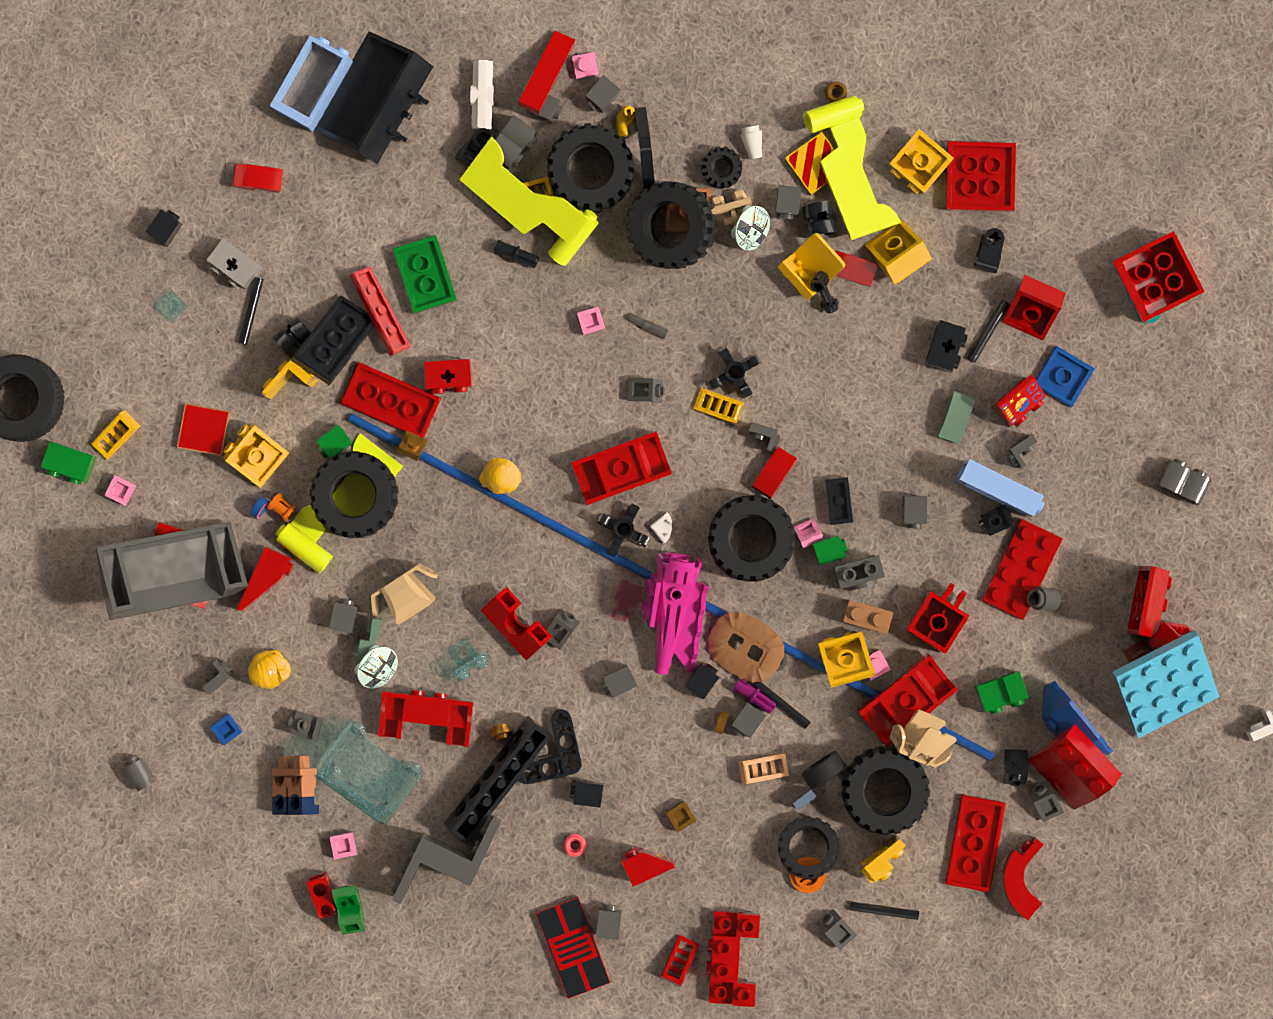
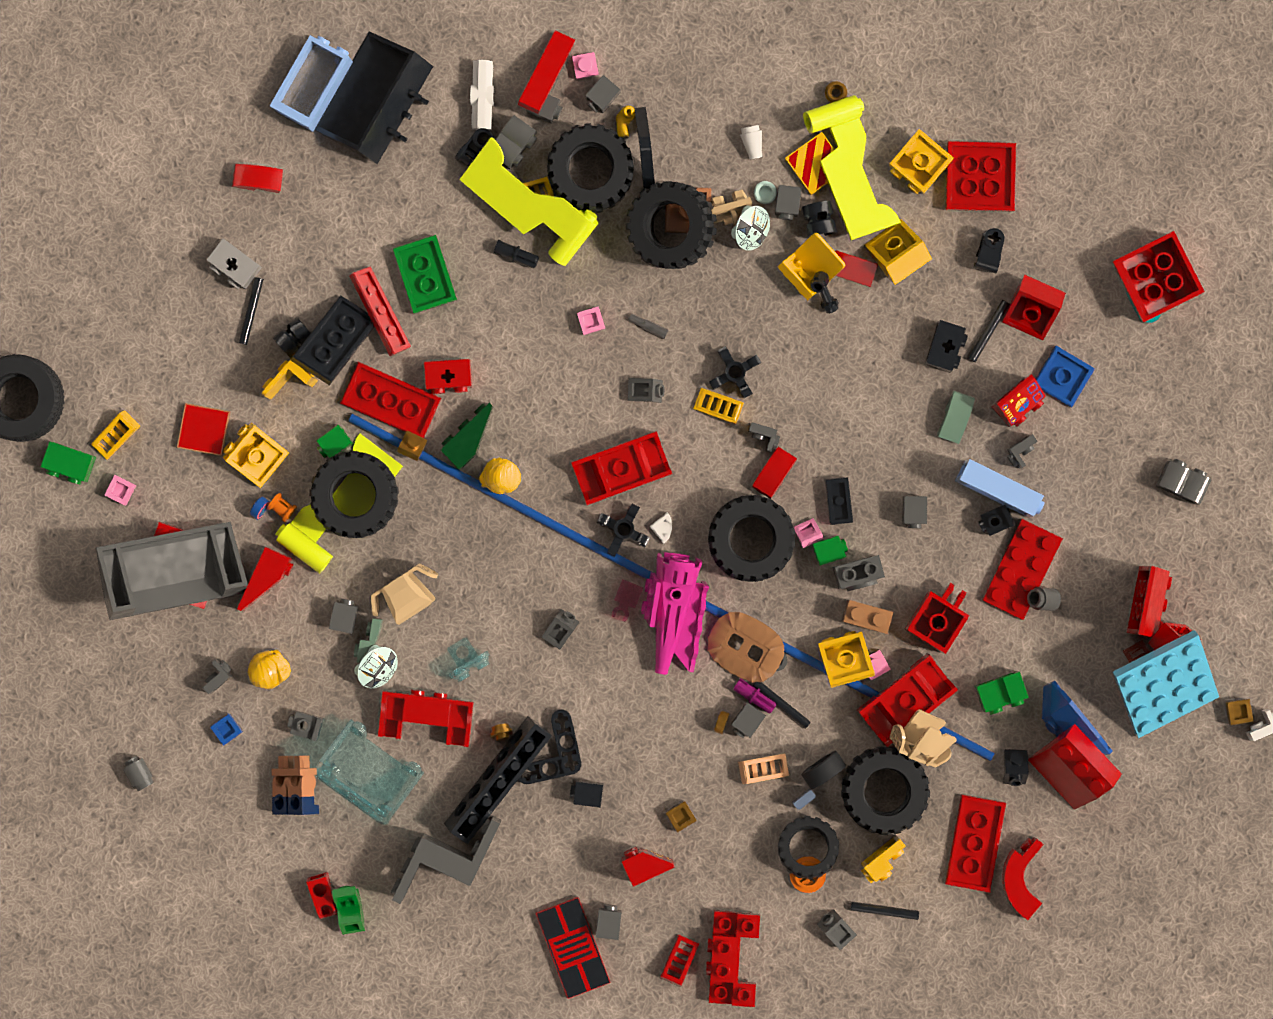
black brick [146,209,183,247] -> none
clear light blue tile [156,290,189,322] -> none
bright pink plate [330,832,357,859] -> none
red arch [480,587,552,661] -> none
coral plate [563,834,586,857] -> none
dark grey brick [601,665,638,698] -> none
black brick [685,663,720,699] -> none
black tyre [701,146,742,189] -> none
dark grey bracket [1028,781,1064,822] -> none
none -> dark green slope [441,402,493,470]
none -> light aqua tile [754,181,777,204]
none -> pearl gold plate [1225,699,1253,725]

